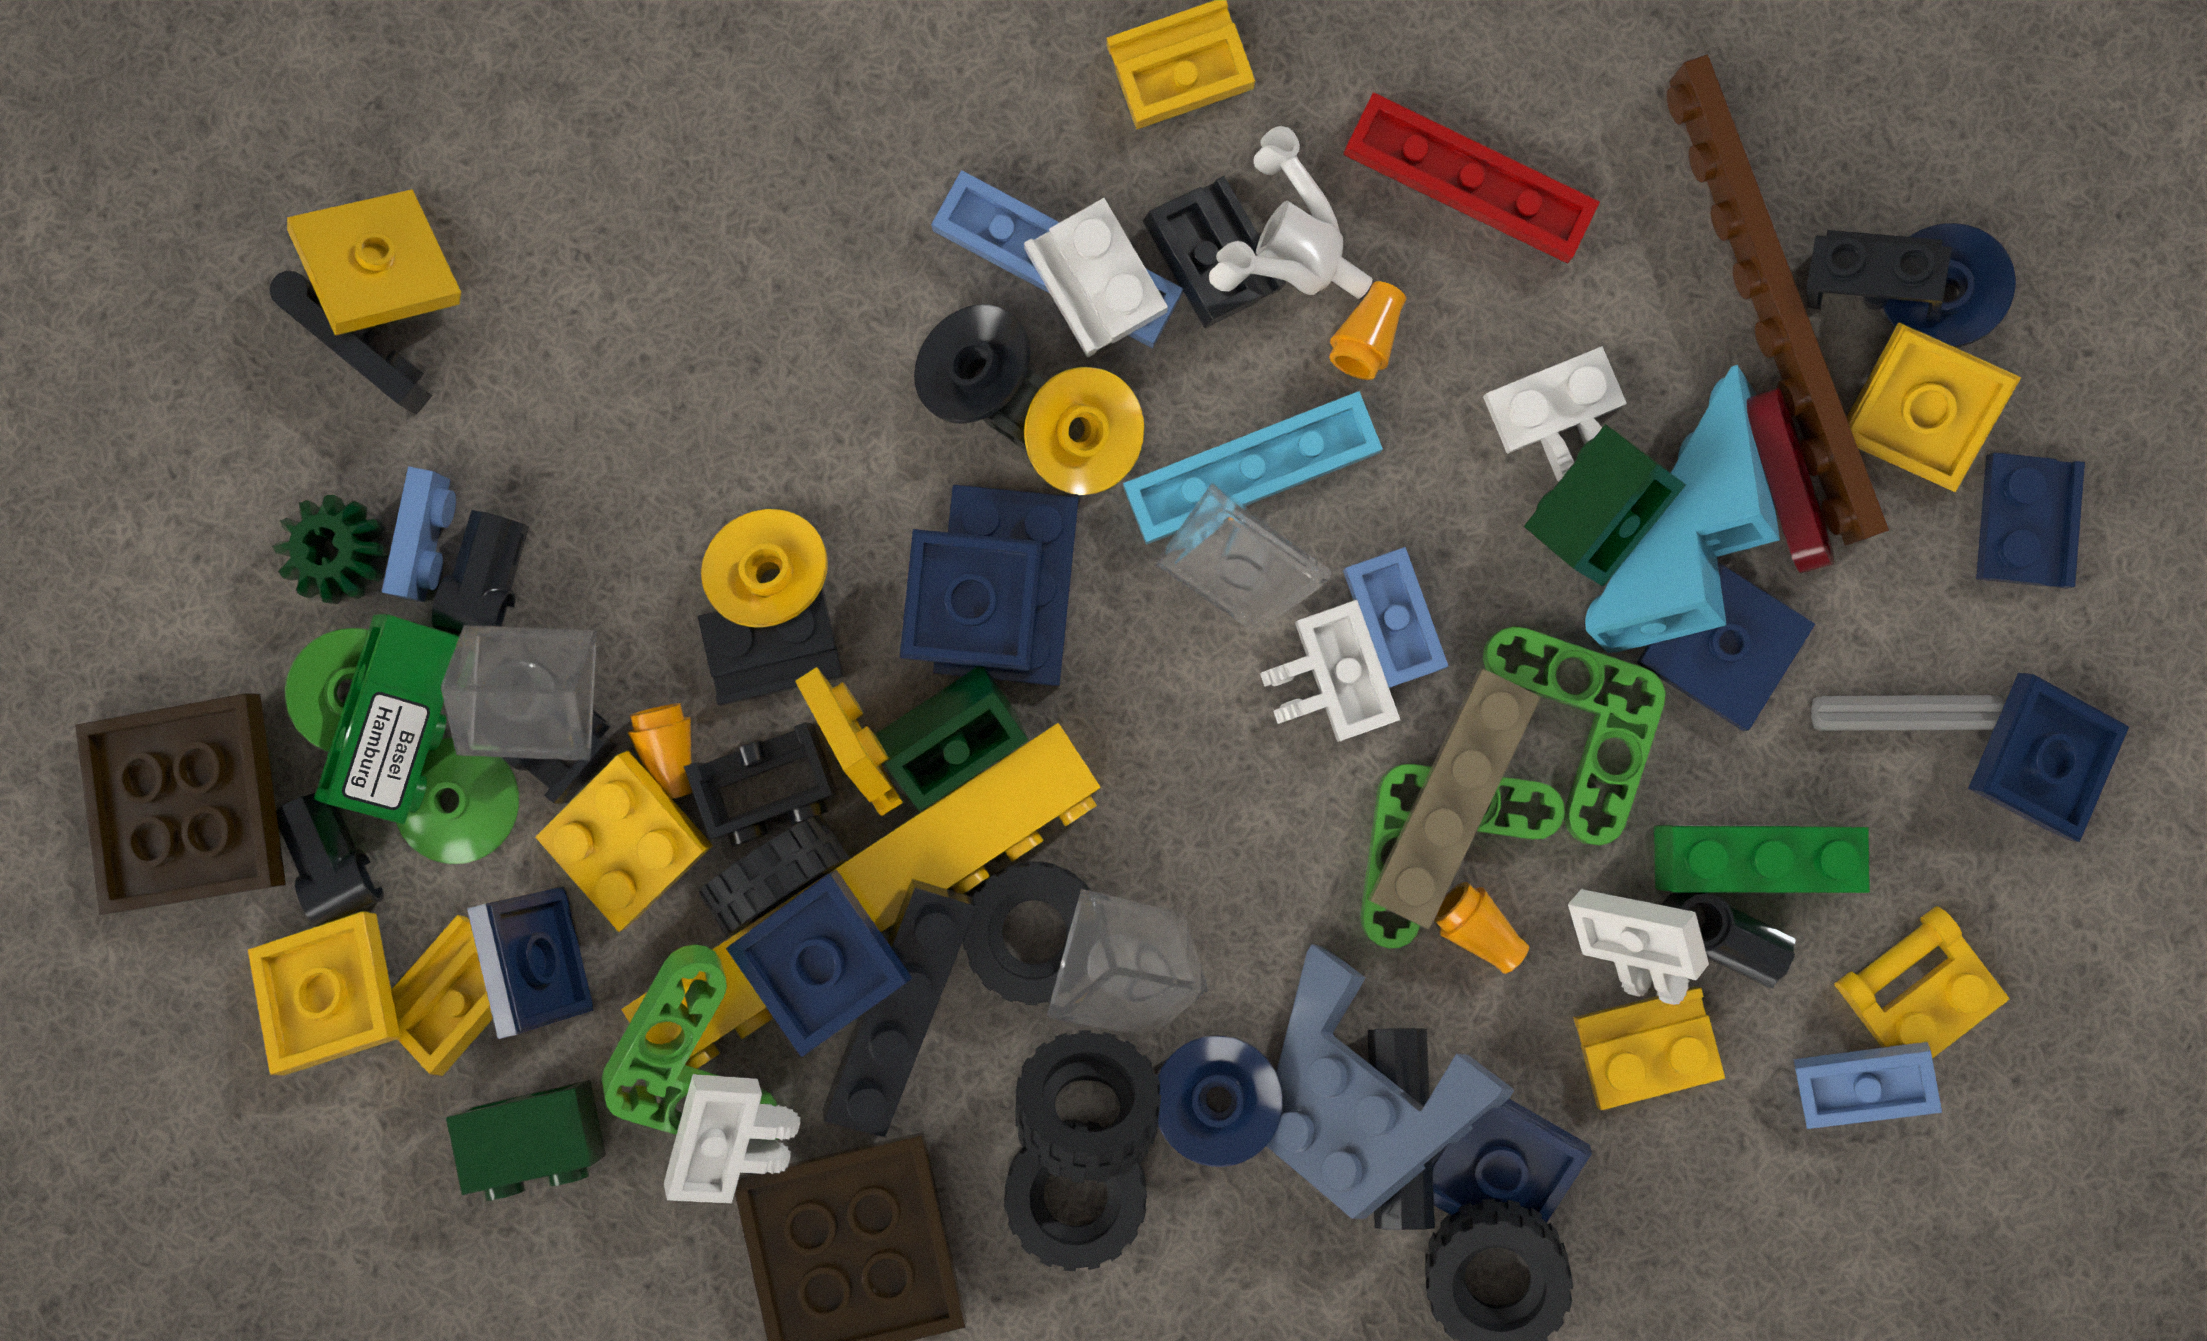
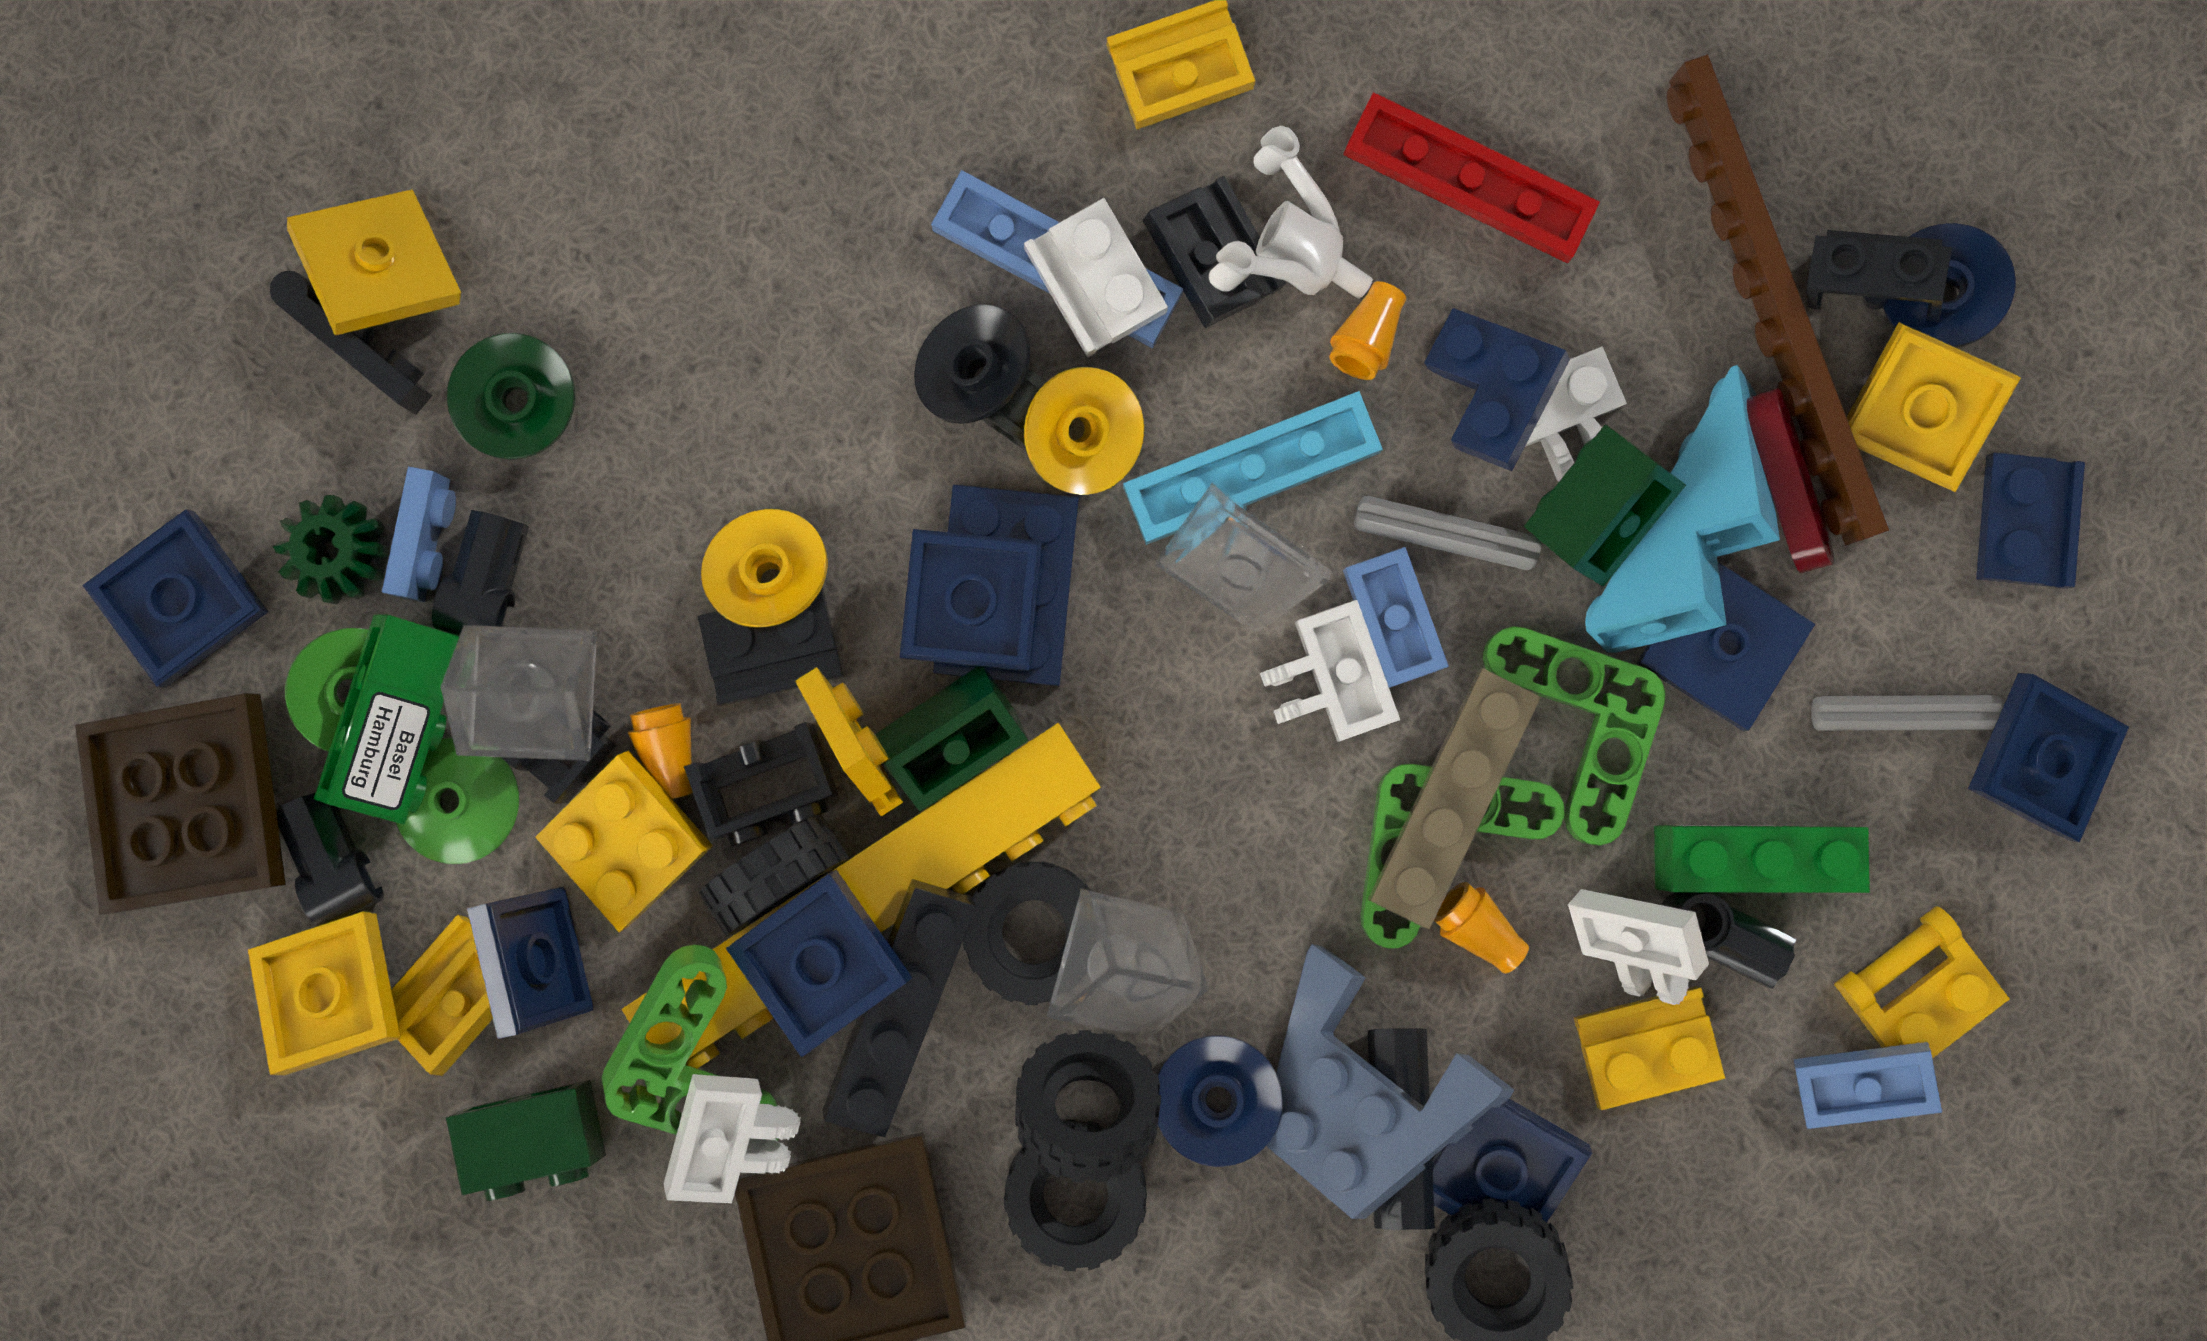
none -> dark blue plate [82,509,269,688]
none -> dark green dish [447,333,575,460]
none -> light grey axle [1354,496,1541,570]
none -> dark blue plate [1424,308,1570,471]

